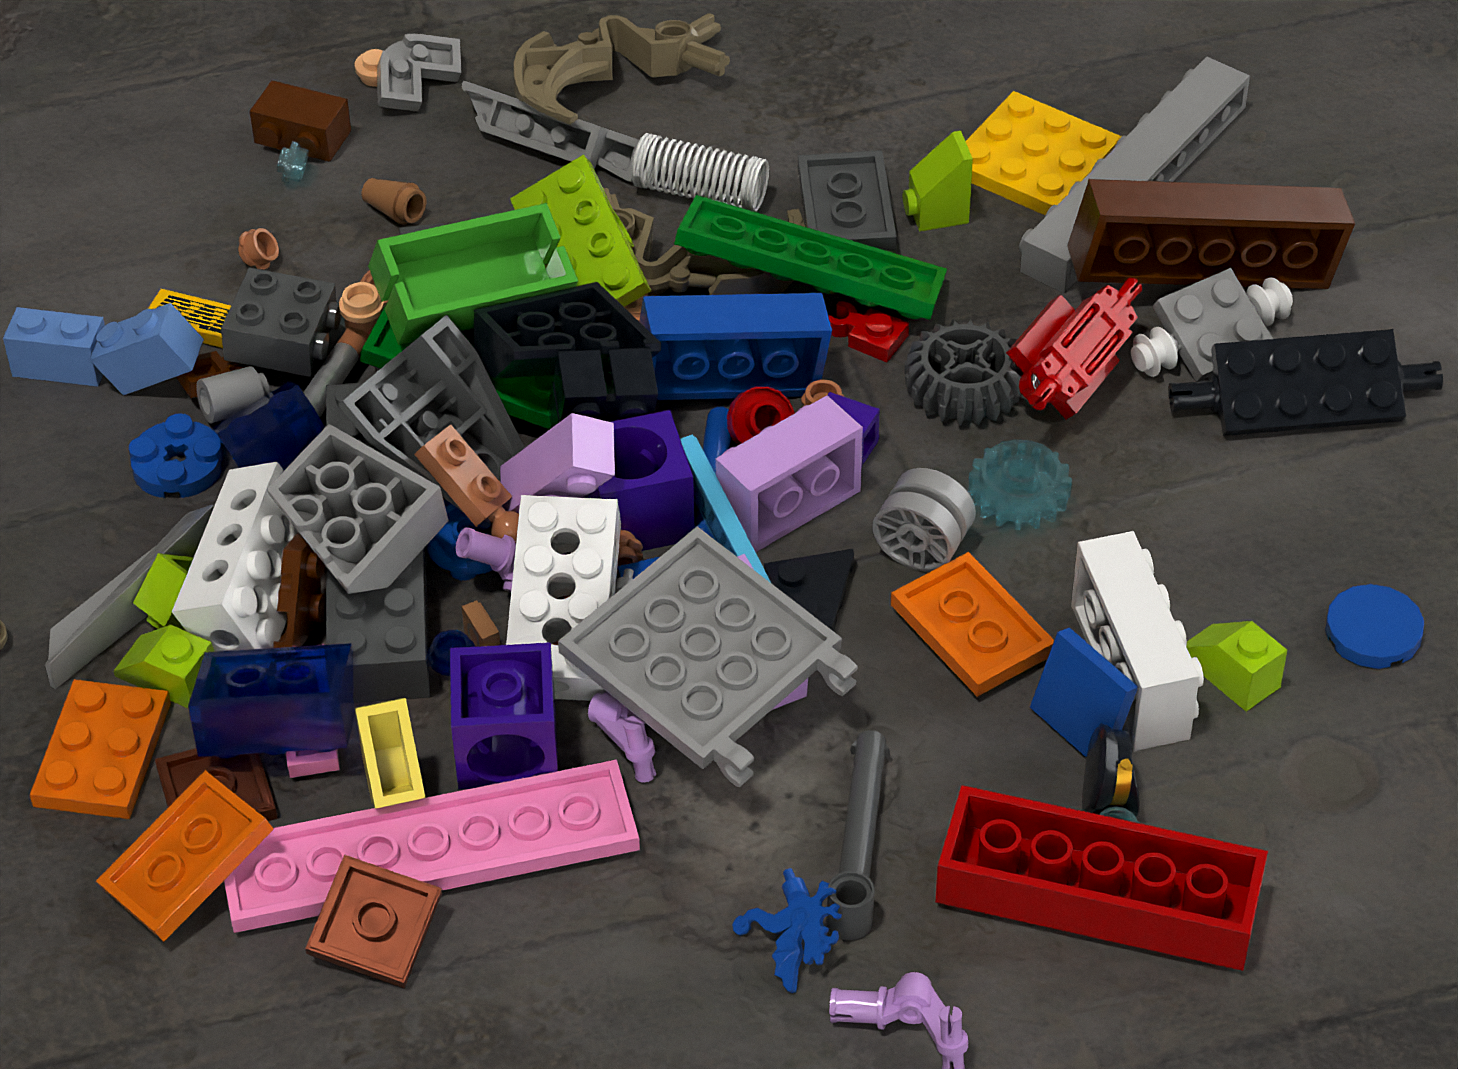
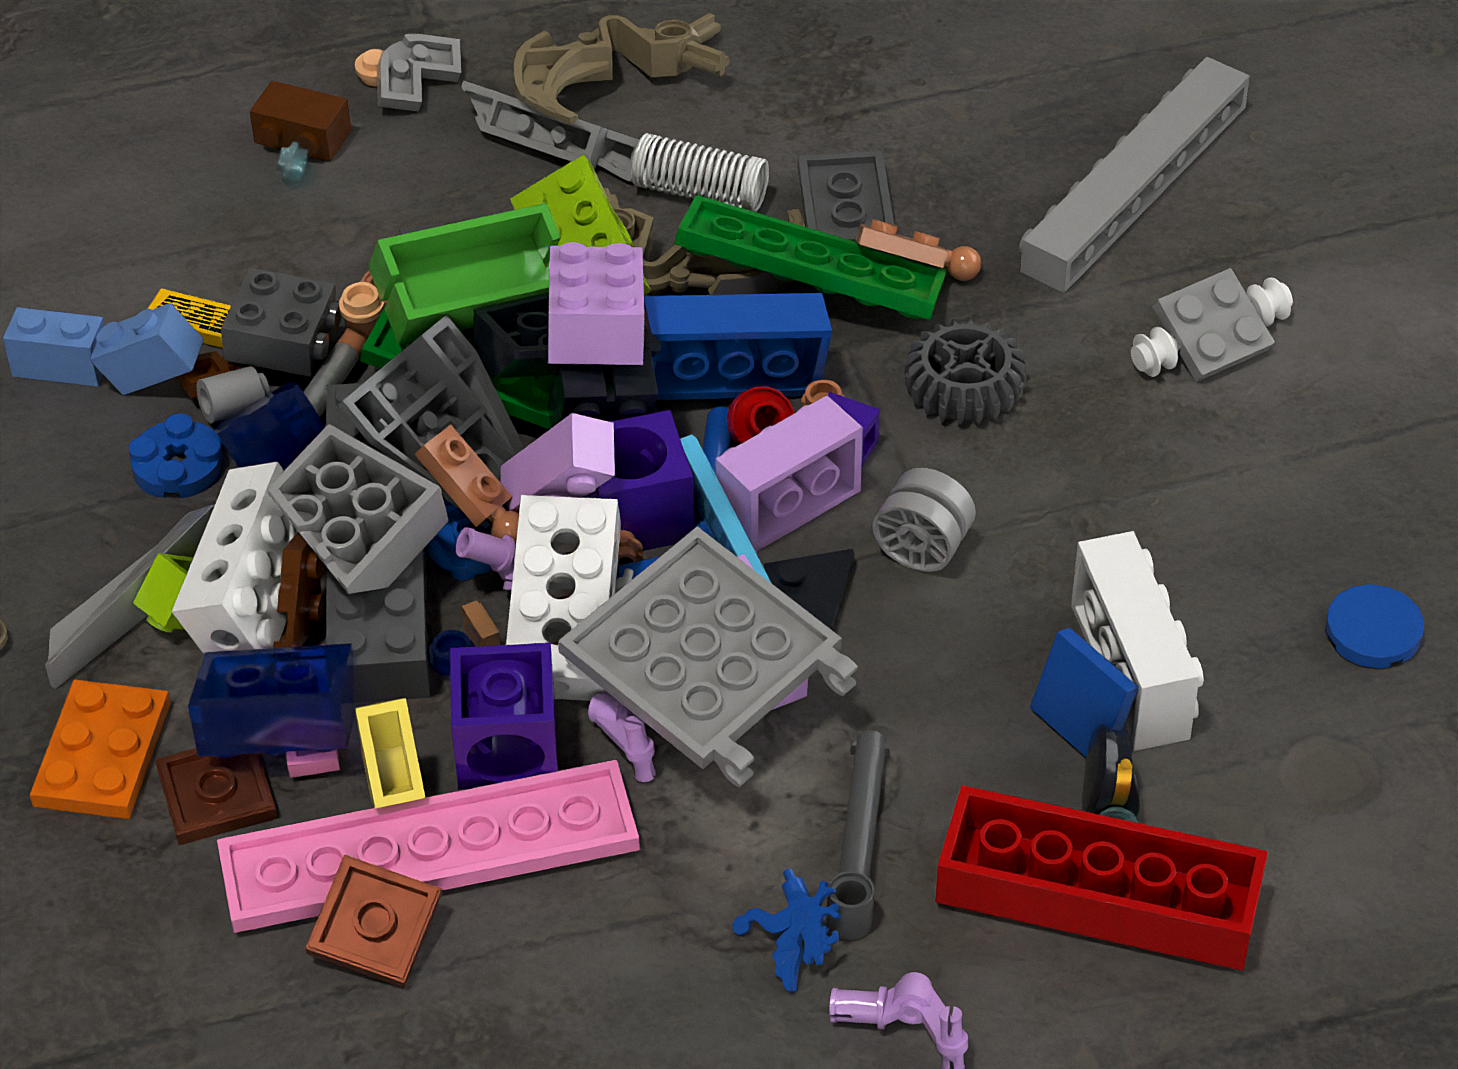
orange plate [96,770,274,942] -> none
lime slope [113,625,222,712] -> none
nougat plate [238,228,279,270] -> none
medium nougat cone [362,178,426,224] -> none
red plate [828,301,909,363] -> none
orange plate [891,552,1054,697] -> none
lime slope [903,131,973,232] -> none
yellow plate [966,91,1122,215] -> none
clear light blue gear [968,440,1072,530] -> none
red piece [1006,278,1142,420] -> none
reddish brown brick [1067,179,1355,289] -> none
black plate [1168,329,1443,436] -> none
lime slope [1186,621,1287,712] -> none
none -> lavender brick [548,242,644,365]
none -> nougat plate [855,219,982,281]

